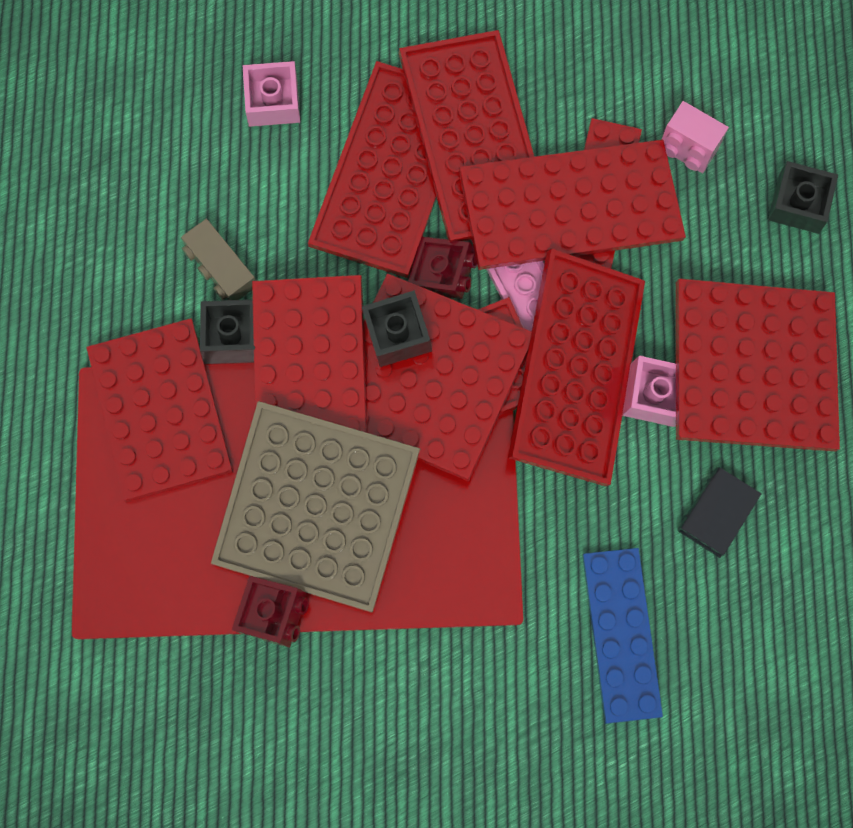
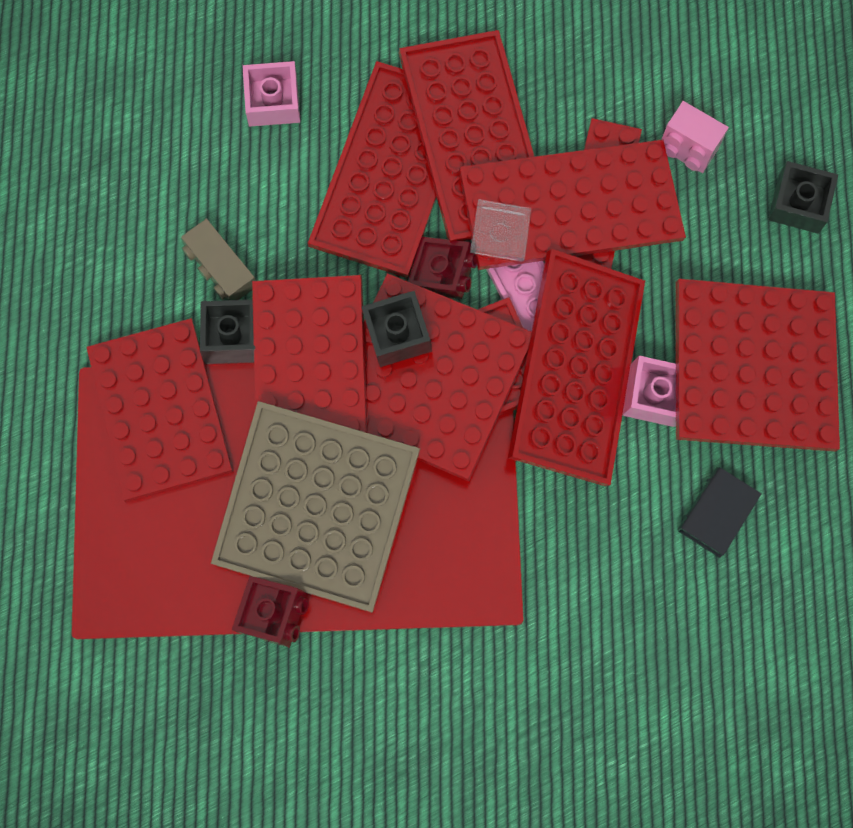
blue plate [582,548,663,724] -> none
none -> clear tile [470,199,531,262]

